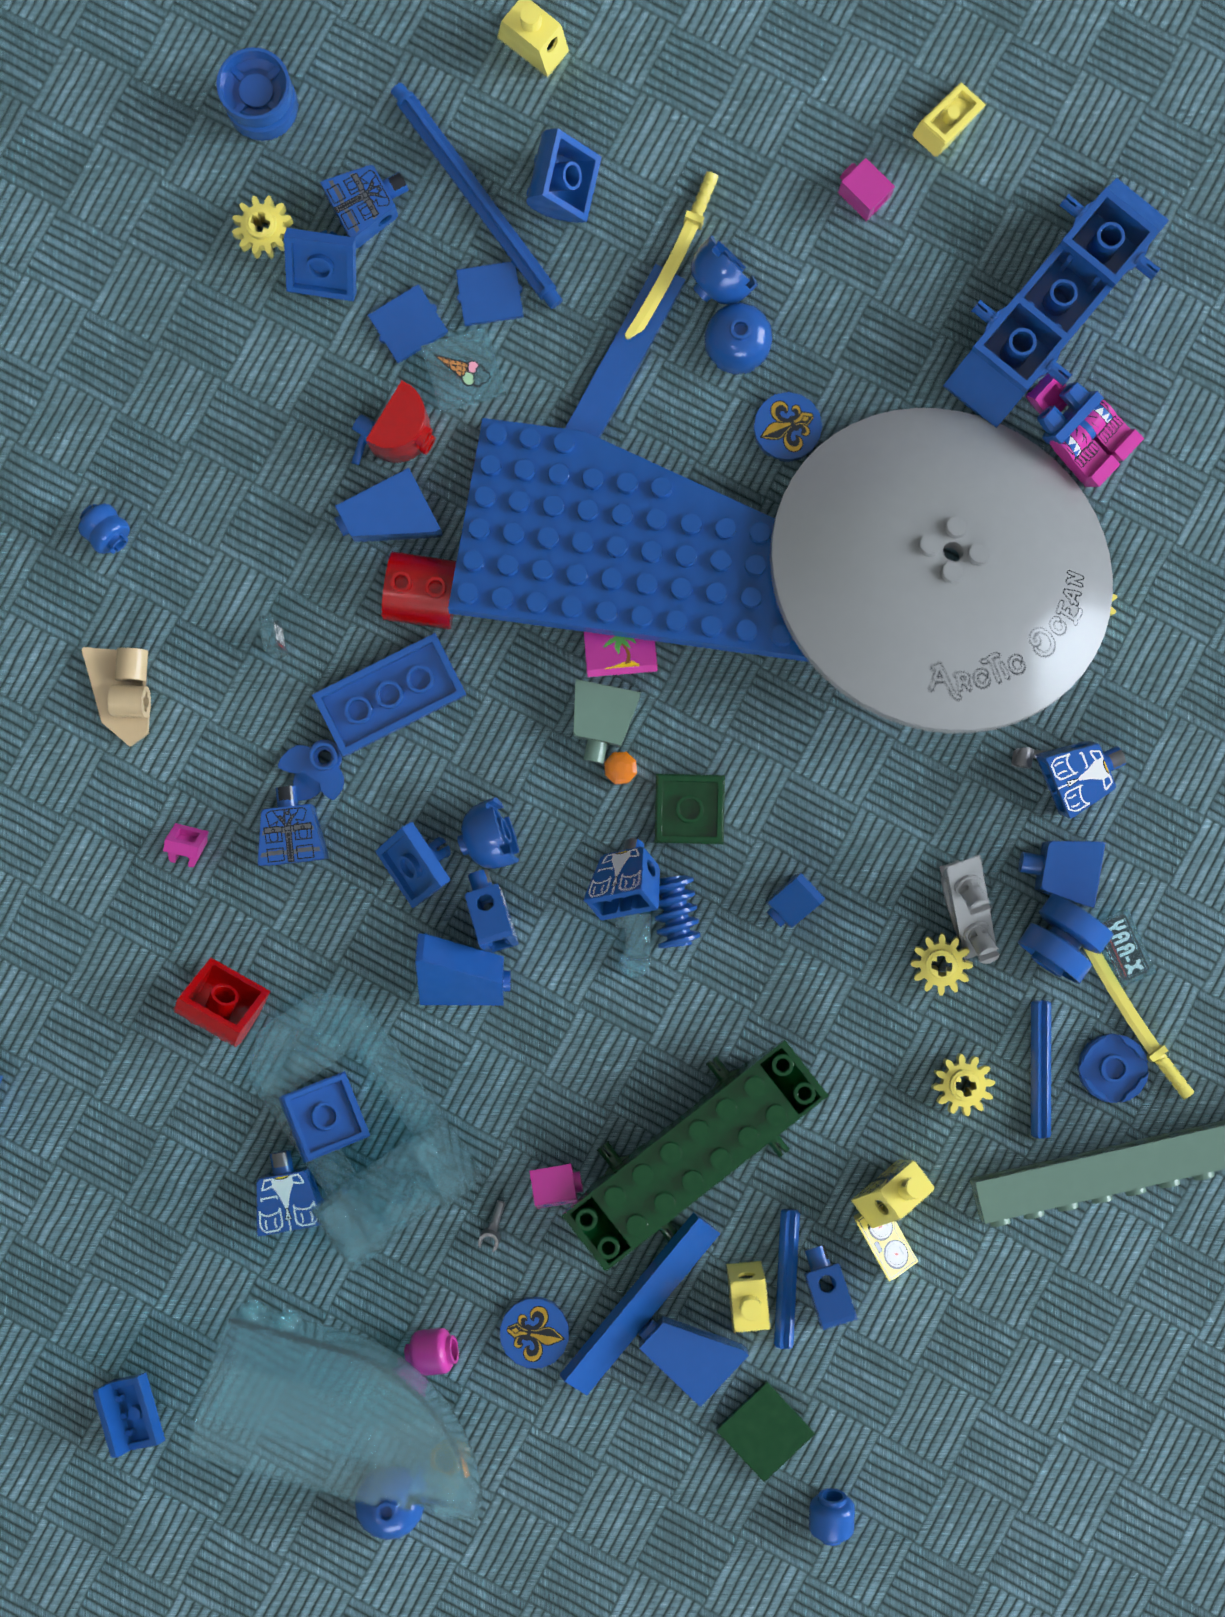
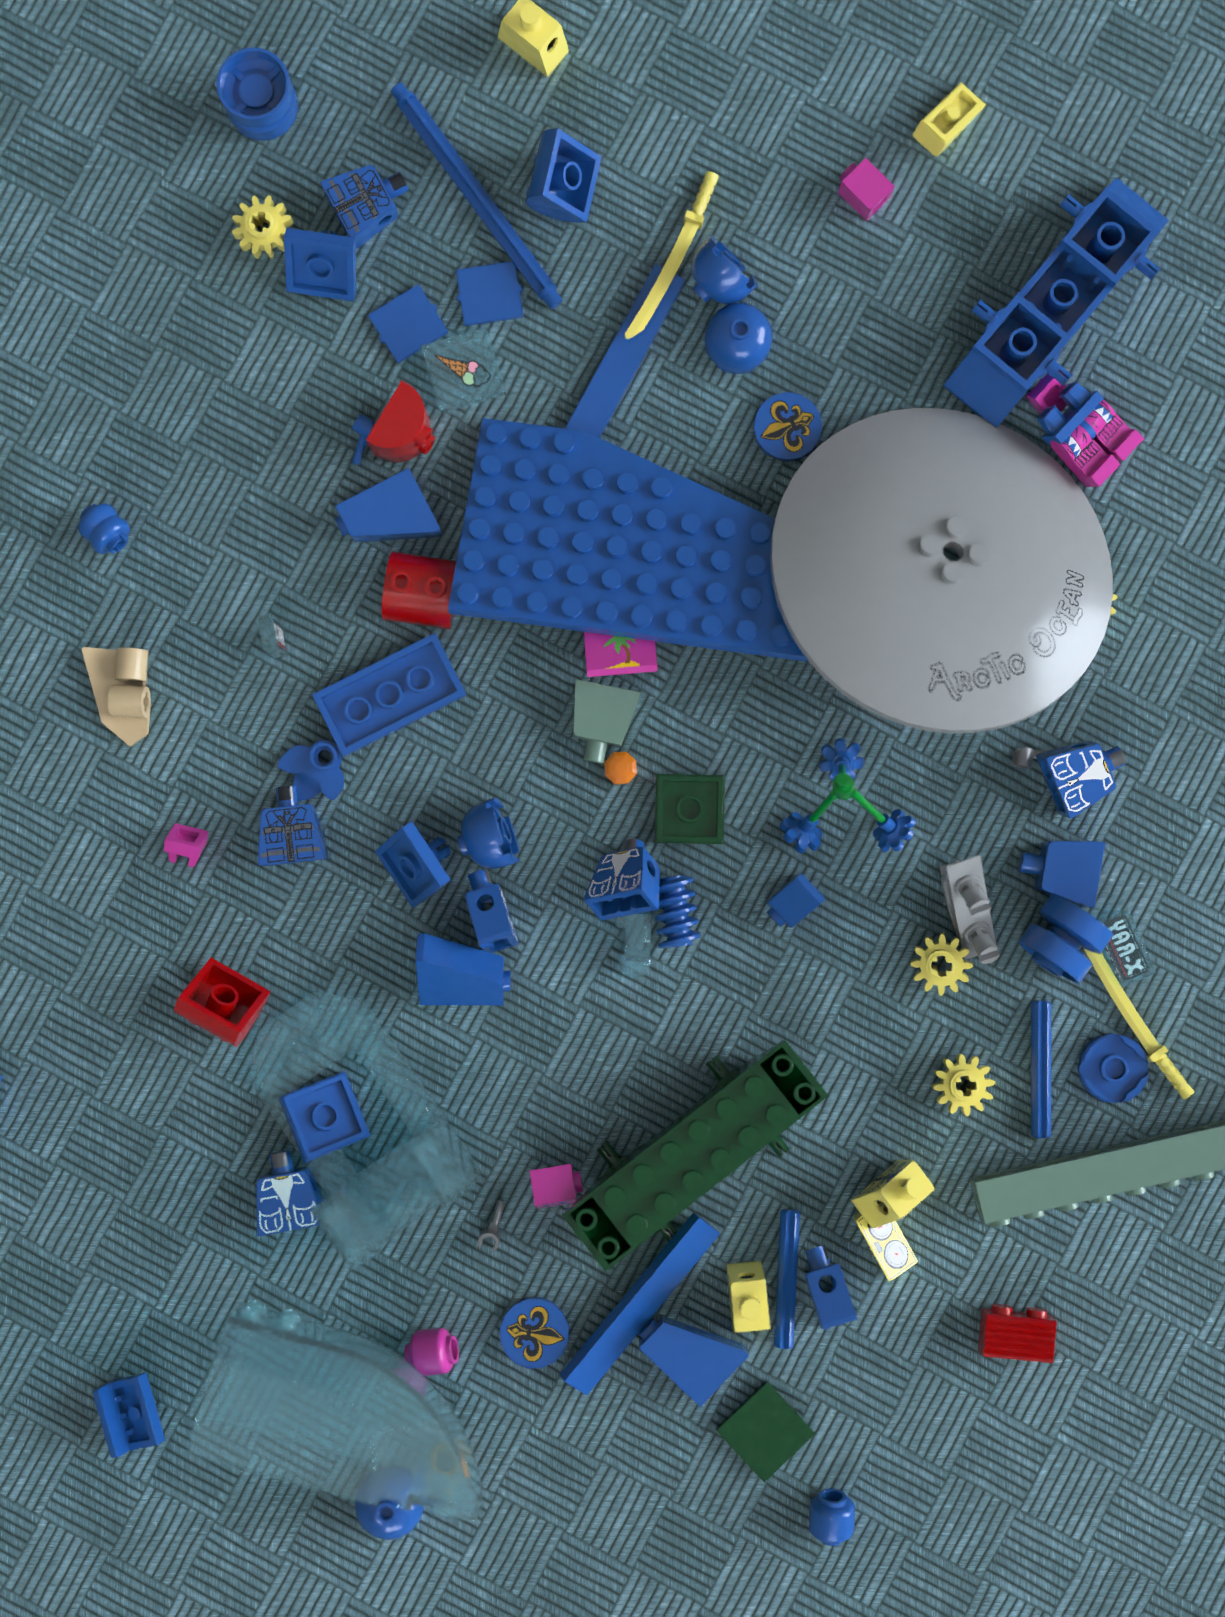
none -> blue plant [780,738,916,853]
none -> red brick [978,1304,1057,1363]

